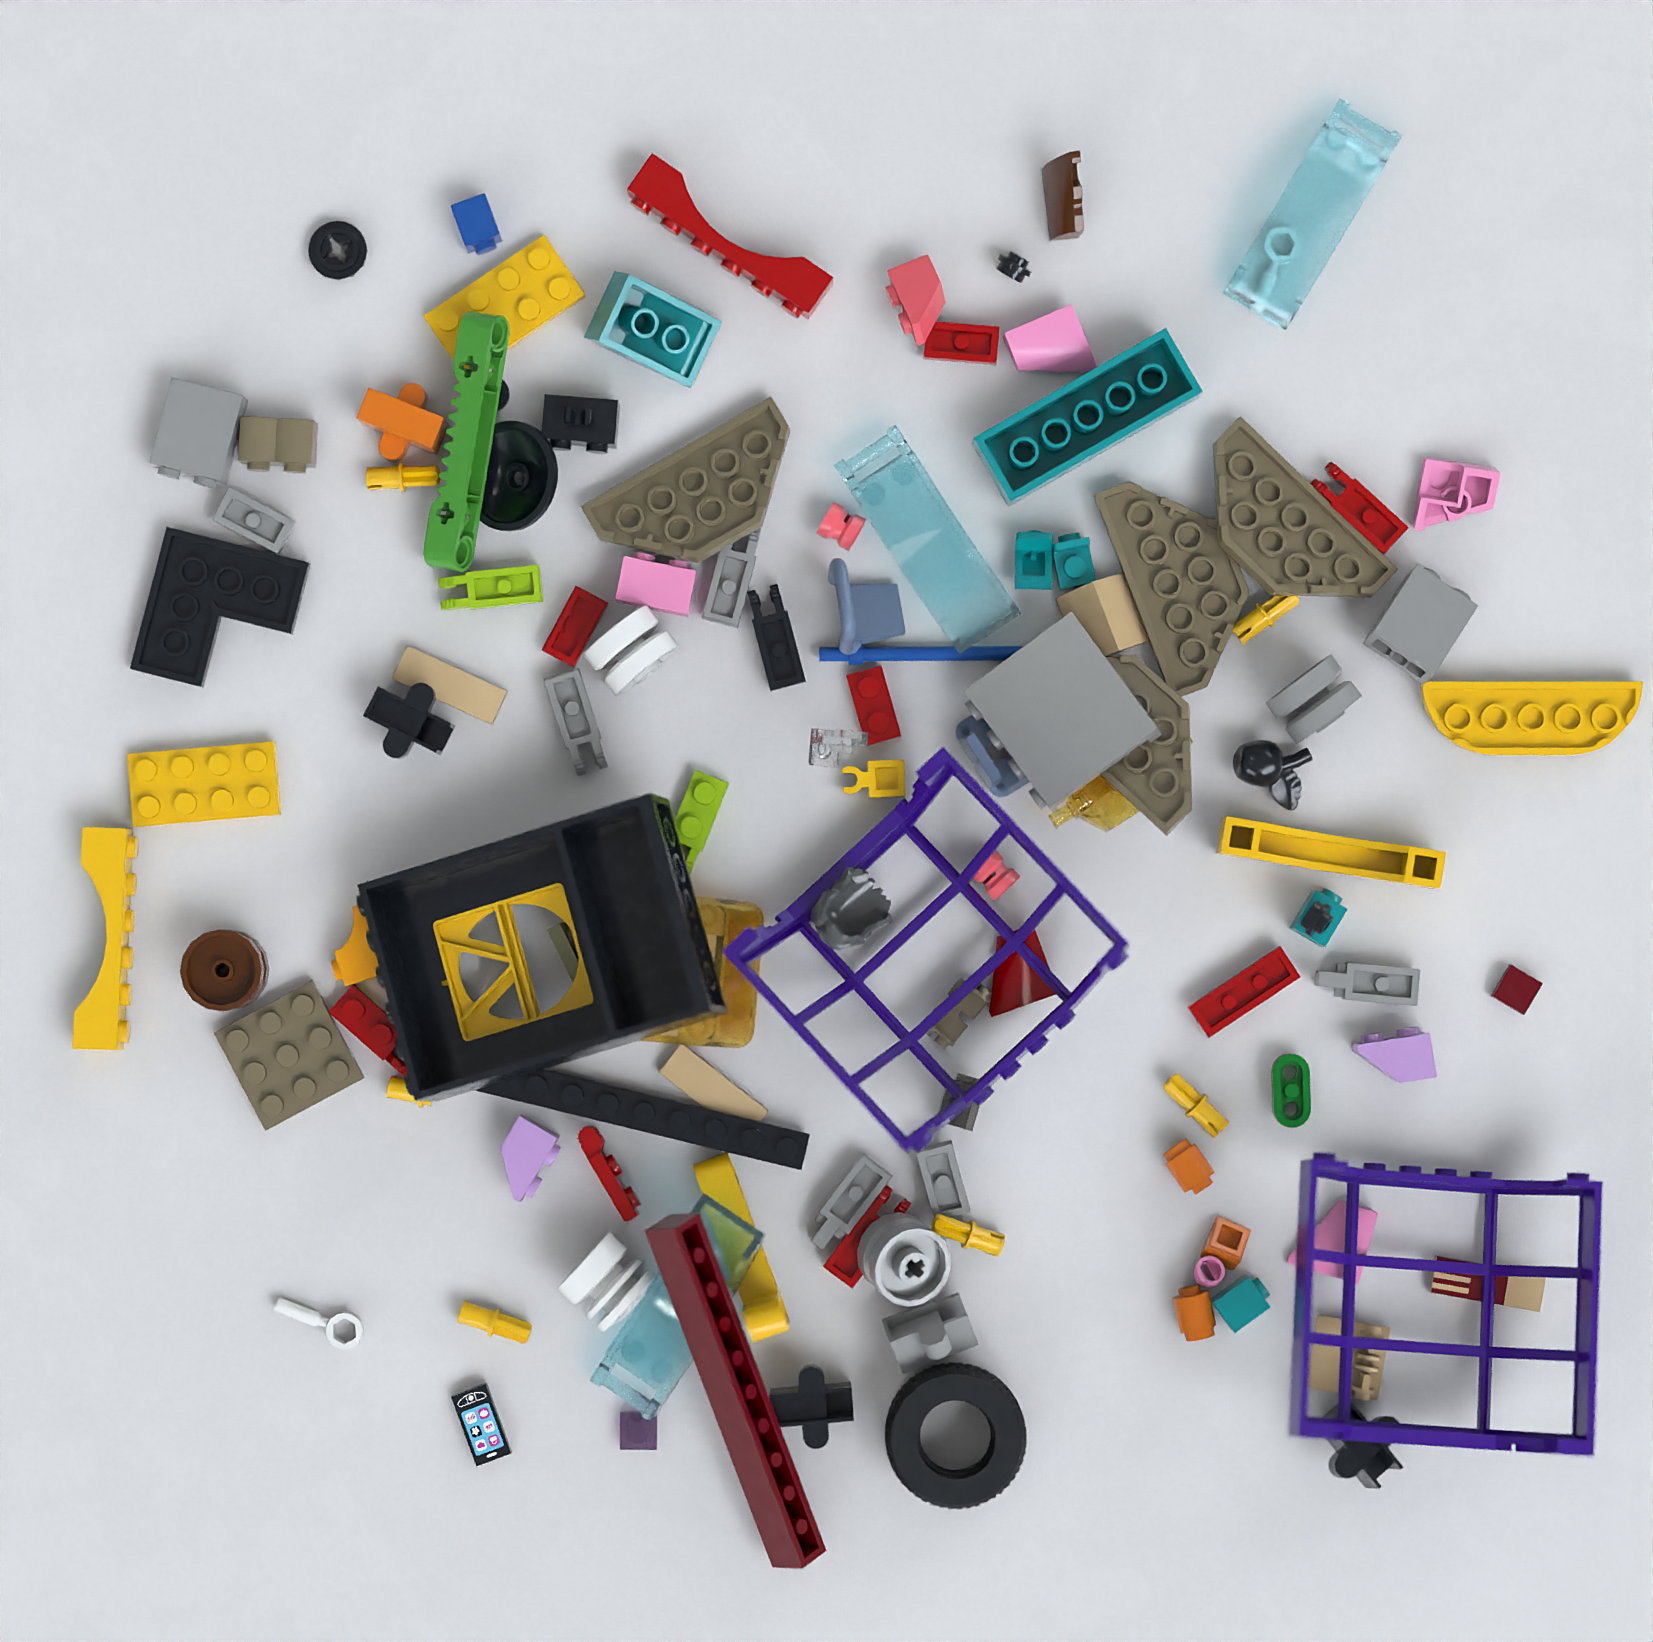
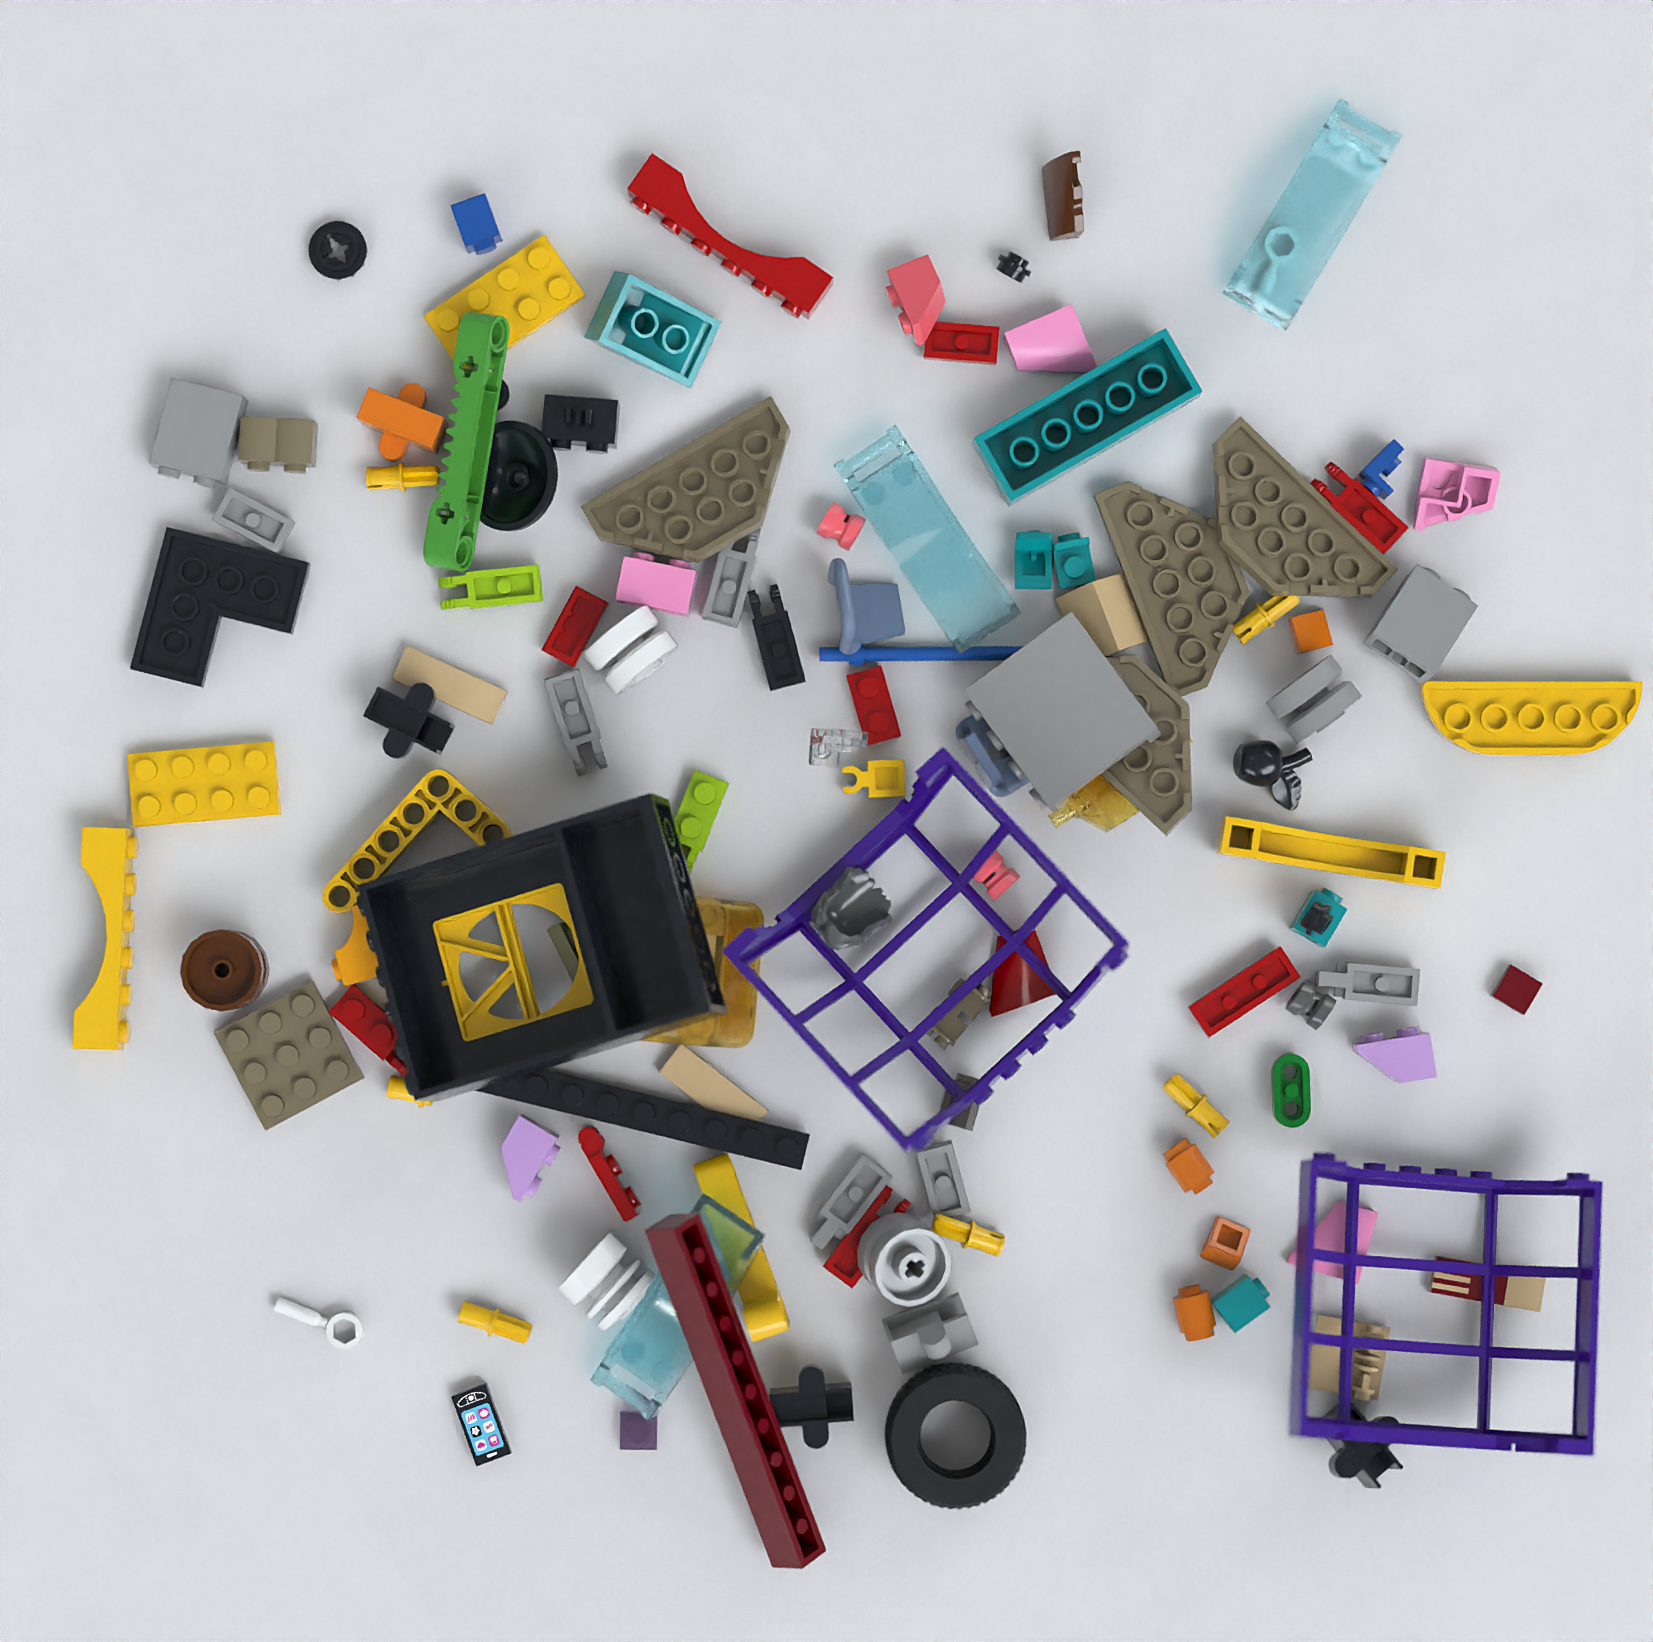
bright pink hinge [1193,1256,1225,1288] -> none
none -> yellow beam [322,769,513,913]
none -> dark grey wheel [1285,979,1337,1030]
none -> orange slope [1288,610,1333,655]
none -> blue bracket [1358,439,1404,500]

